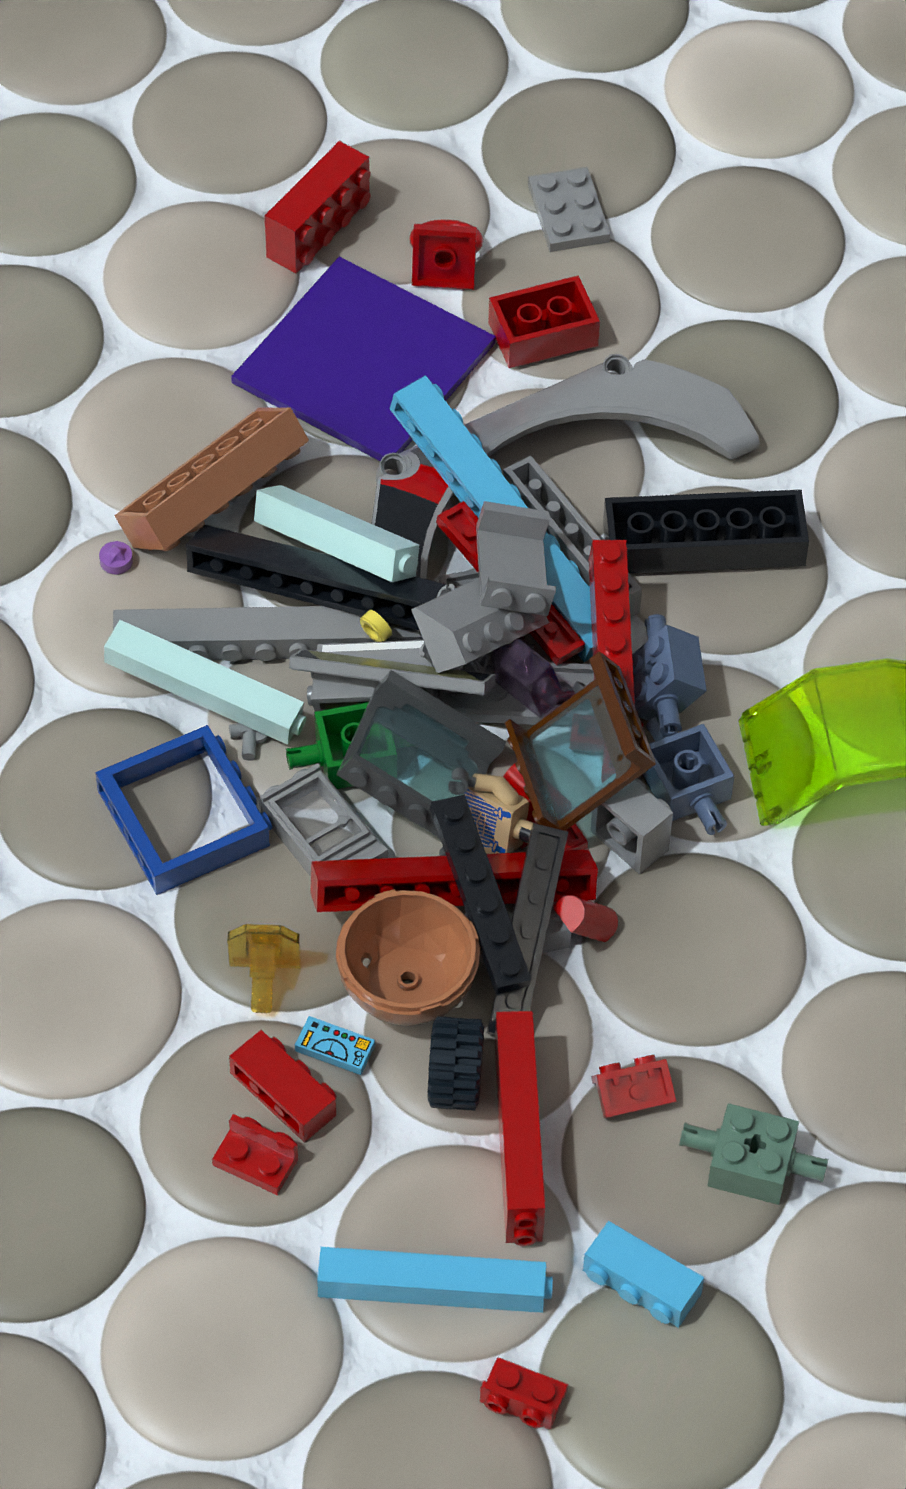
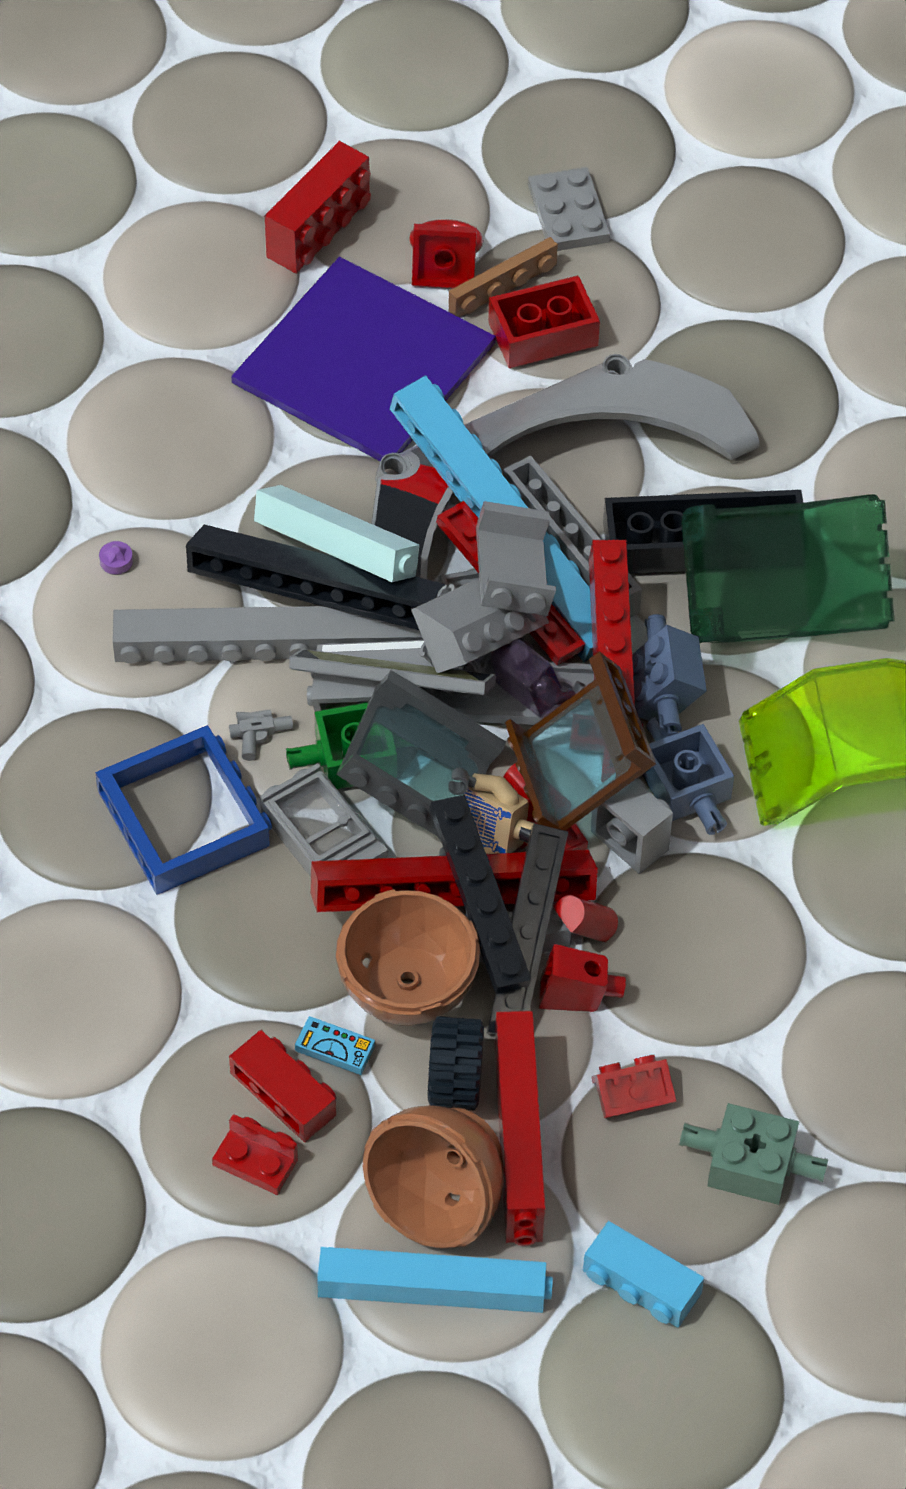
light aqua brick [104,620,306,745] -> none
nougat brick [114,407,309,551] -> none
clear yellow piece [227,924,301,1013] -> none
light yellow tile [360,610,392,642] -> none
red bracket [480,1357,568,1430] -> none
none -> nougat piece [362,1105,503,1248]
none -> medium nougat plate [448,237,558,317]
none -> red torso [539,944,626,1012]
none -> clear green windscreen [682,494,895,643]

